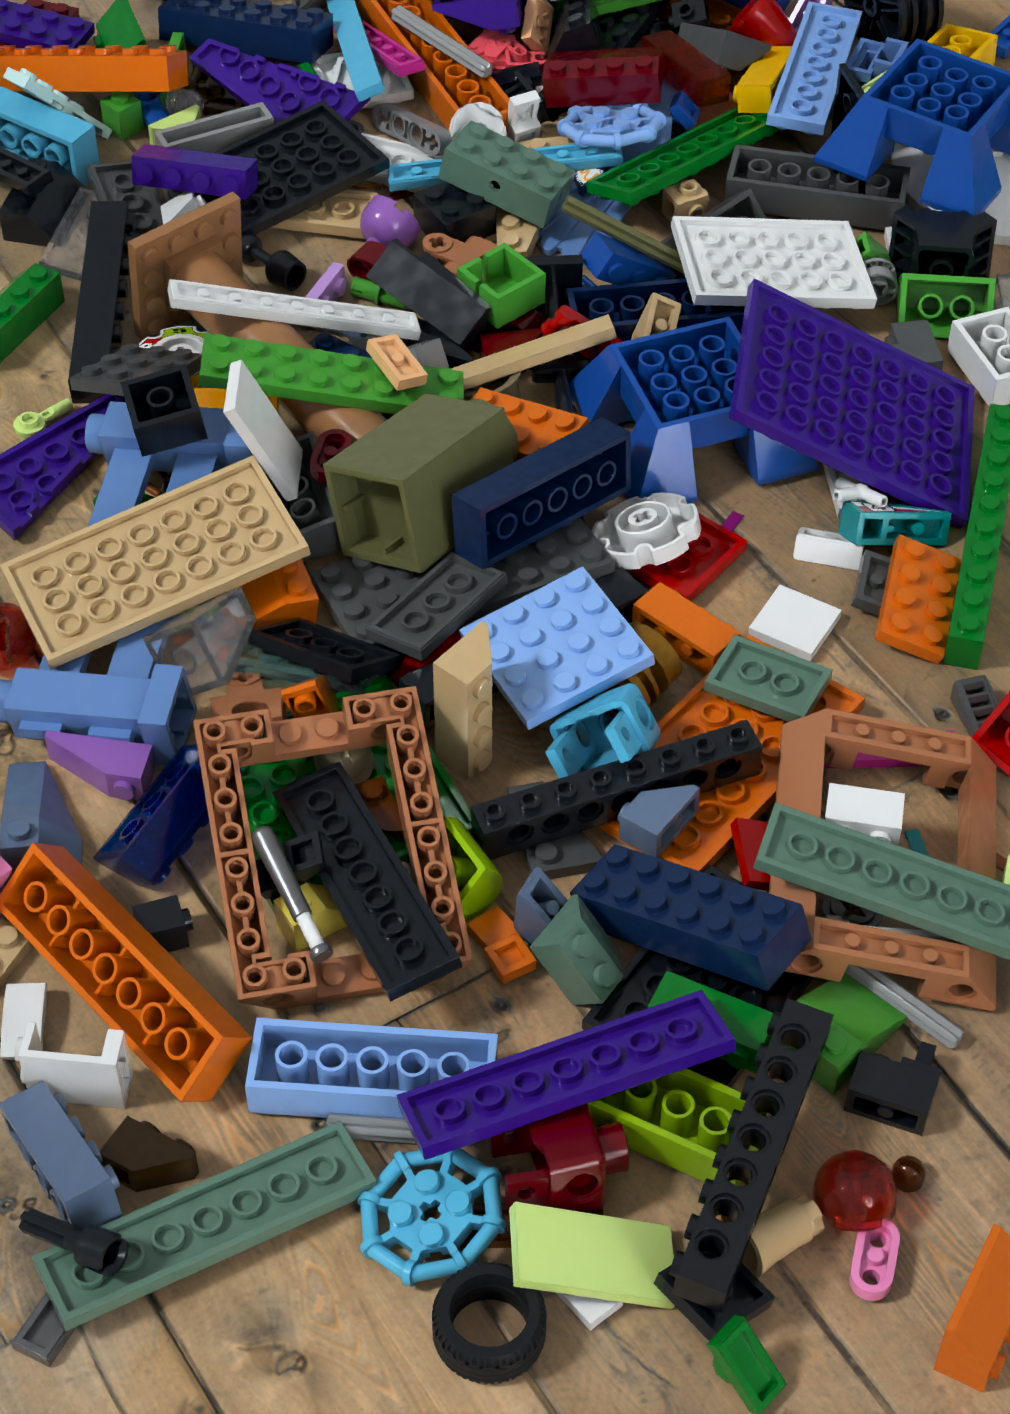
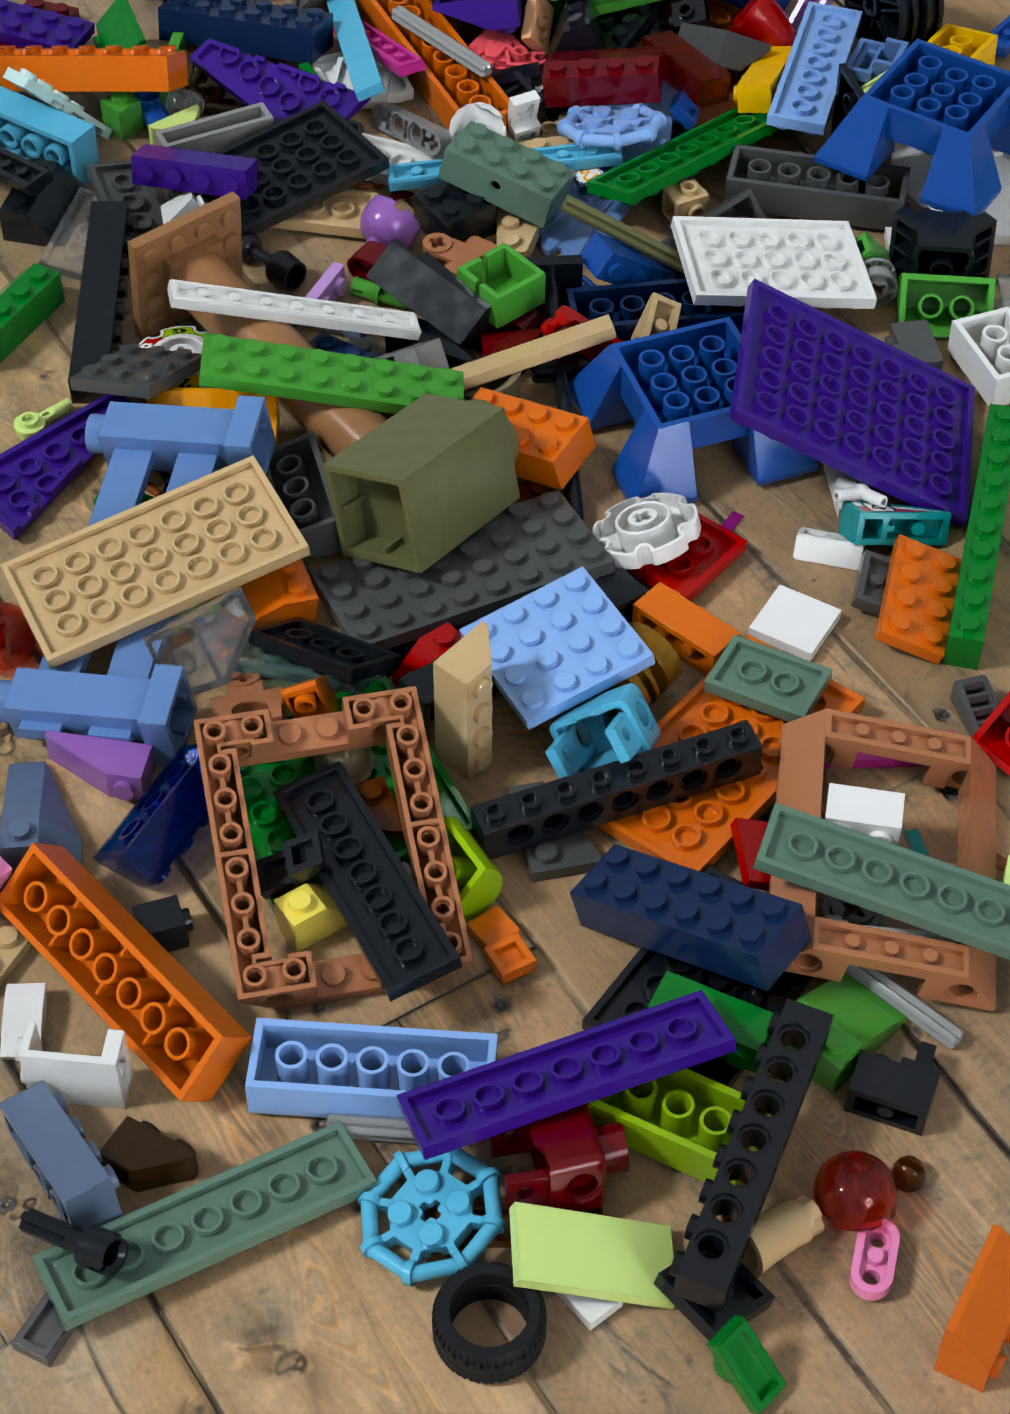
black brick [120,364,208,457] -> none
white tile [223,360,303,501] -> none
flat silver piece [251,826,333,963] -> none
dark red plate [310,429,352,484] -> none
dark grey tile [365,552,508,661] -> none
light nougat plate [366,334,428,391] -> none
dark blue brick [452,418,631,569] -> none
sand blue slope [514,867,568,946] -> none
sand green slope [529,894,624,1005] -> none
sand blue slope [618,785,700,858] -> none

